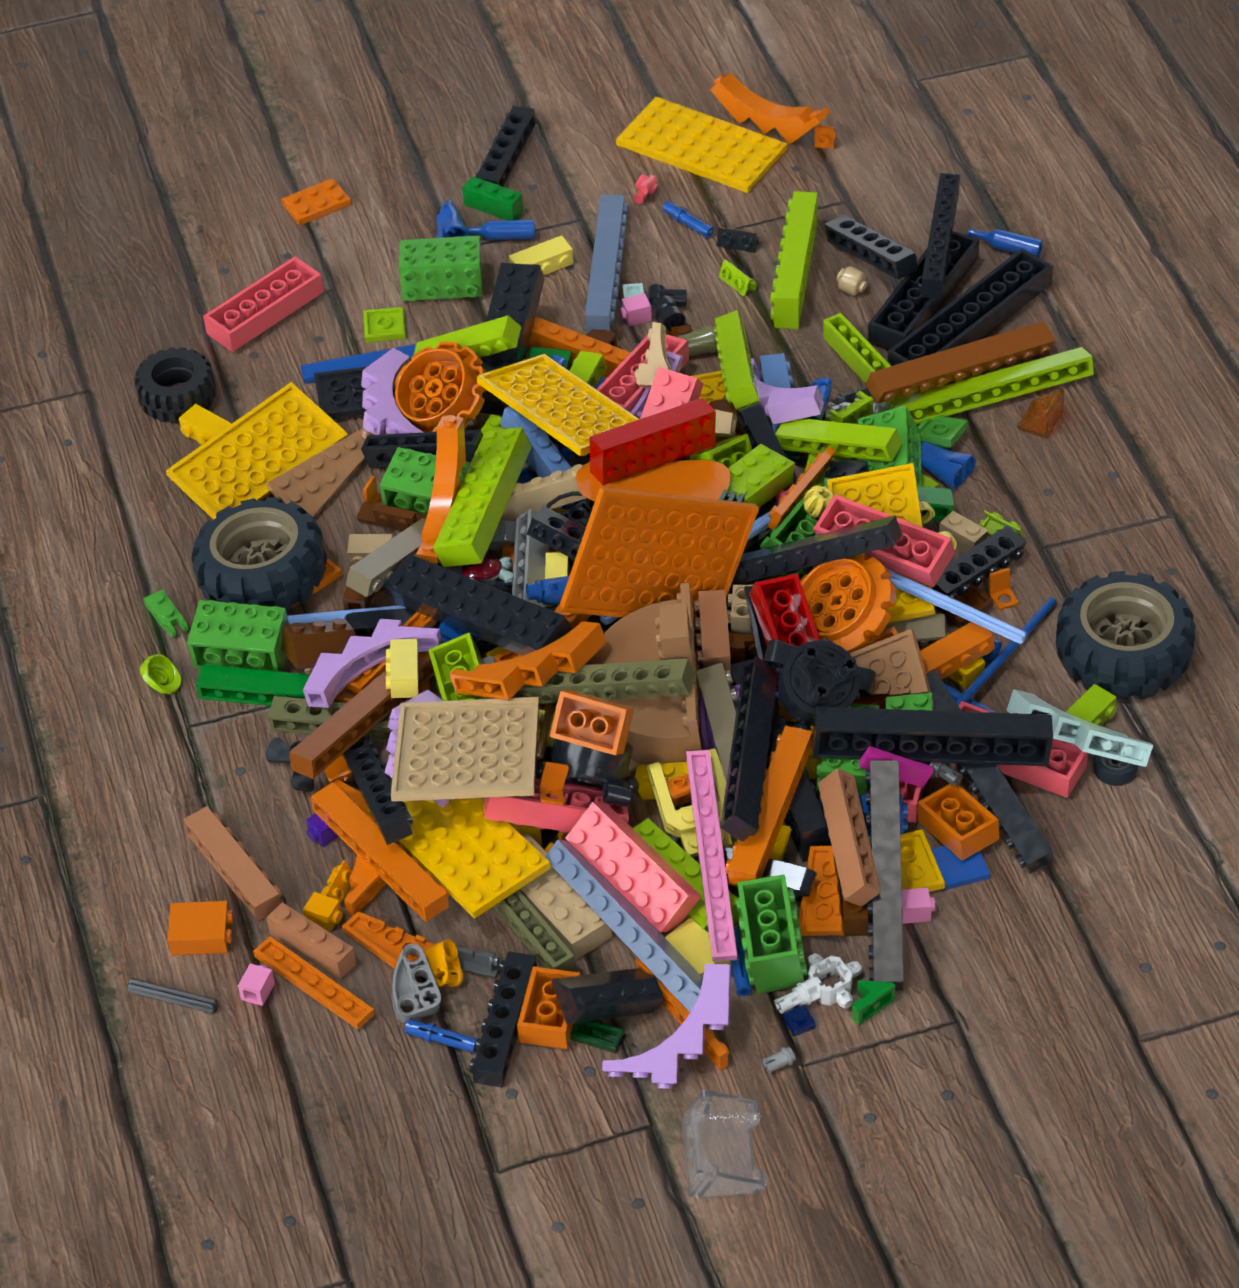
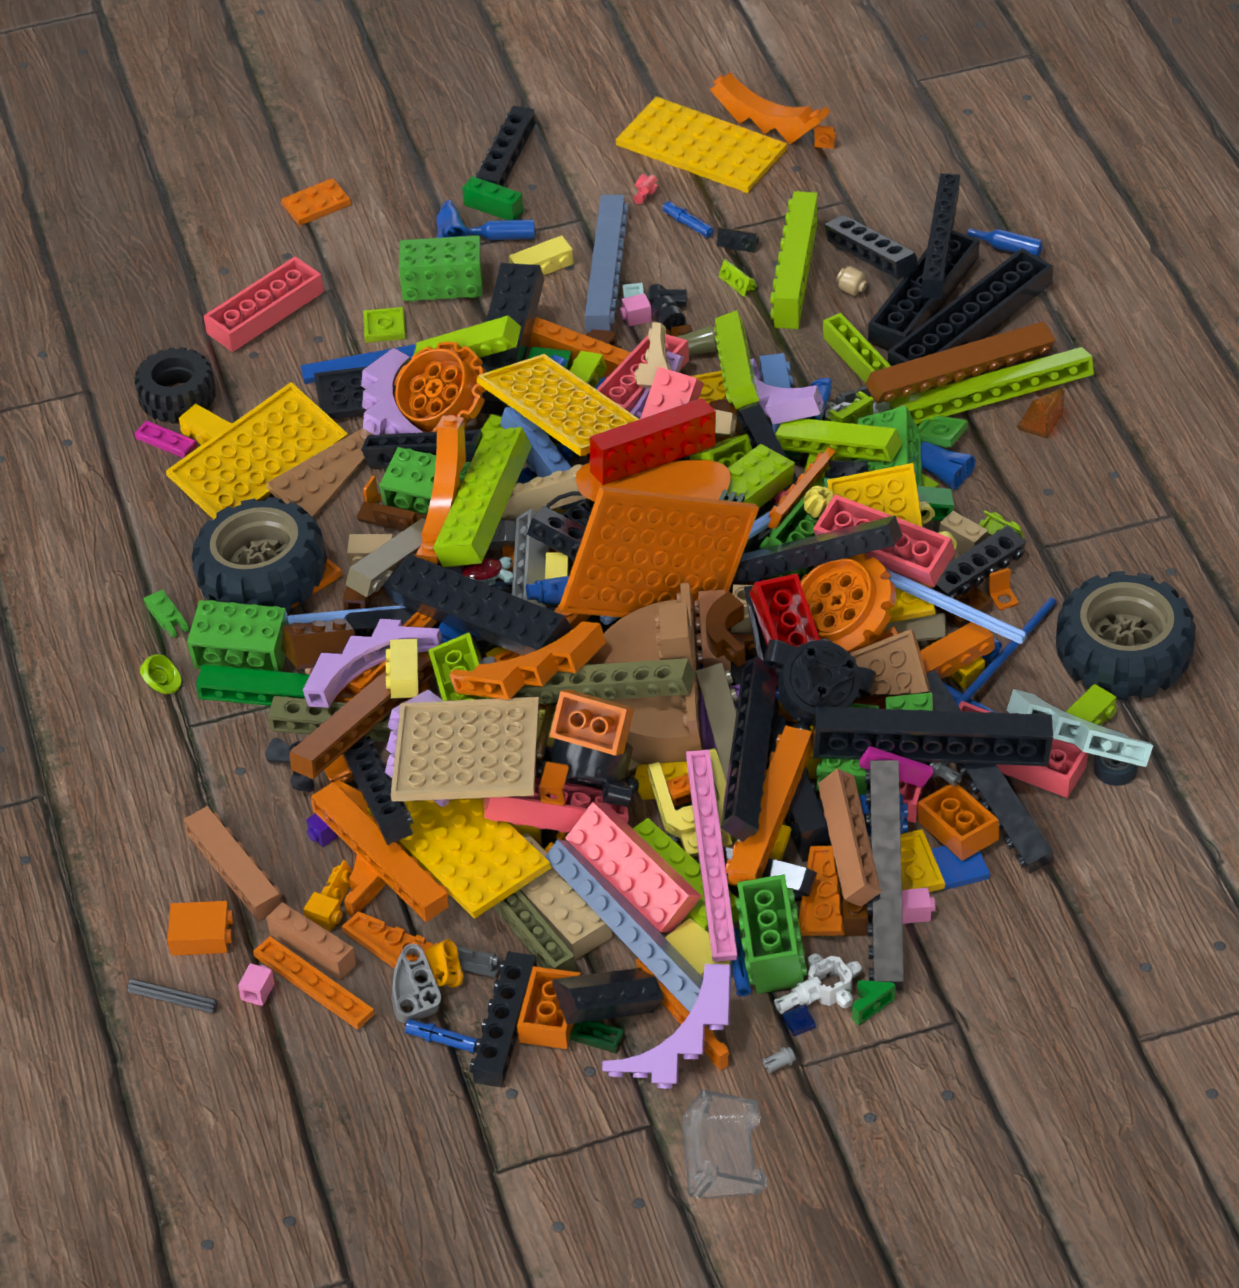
none -> dark pink tile [134,420,198,458]
none -> reddish brown arch [706,592,746,667]

